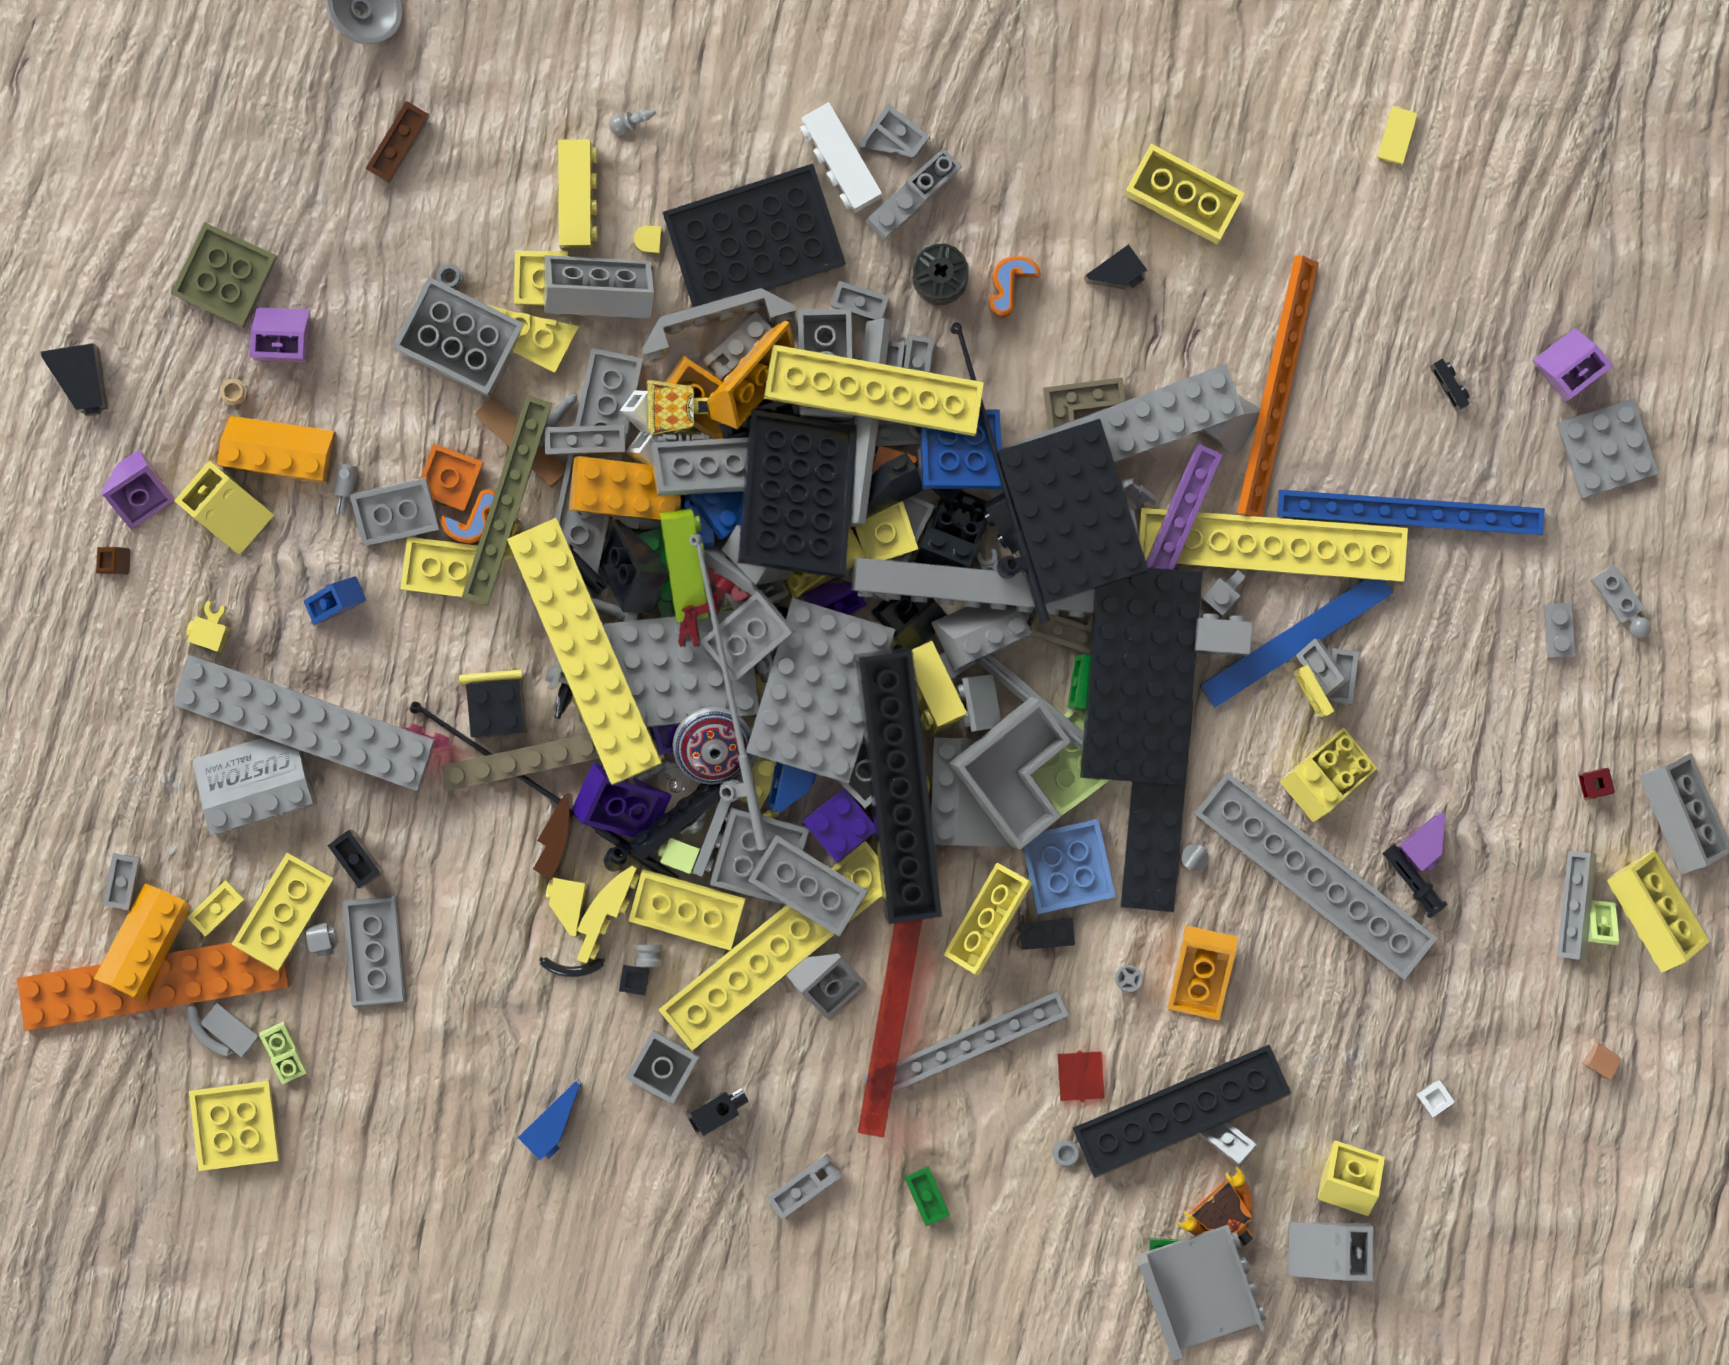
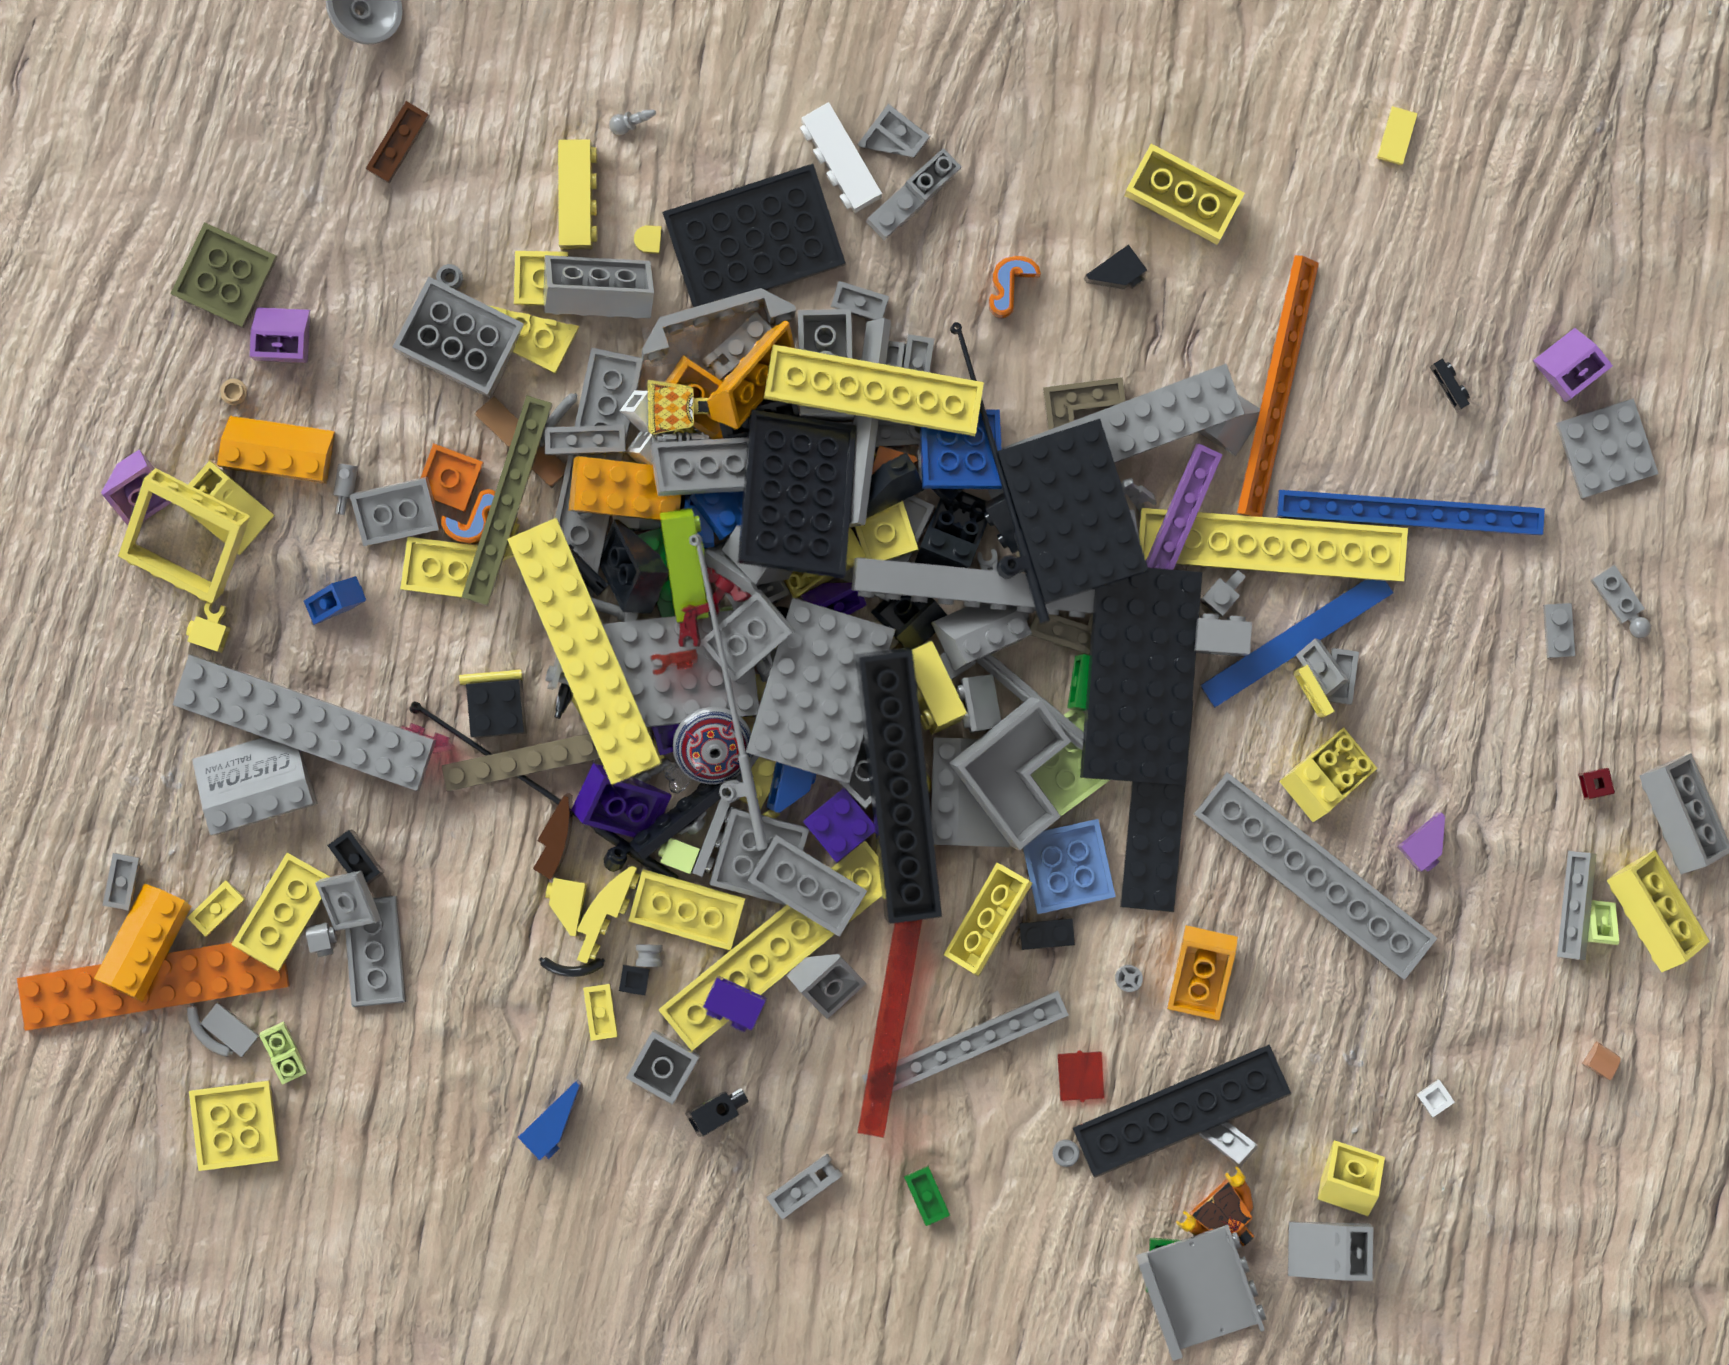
black slope [40,343,108,416] -> none
reddish brown slope [96,547,130,575] -> none
pearl dark grey wheel [913,243,969,305] -> none
light grey plate [1181,844,1208,871] -> none
black pin [1382,843,1448,919] -> none
none -> light yellow window [118,468,250,604]
none -> light grey tile [315,871,381,931]
none -> light yellow plate [583,984,618,1041]
none -> clear red plate [650,649,698,675]
none -> dark purple brick [703,976,767,1032]

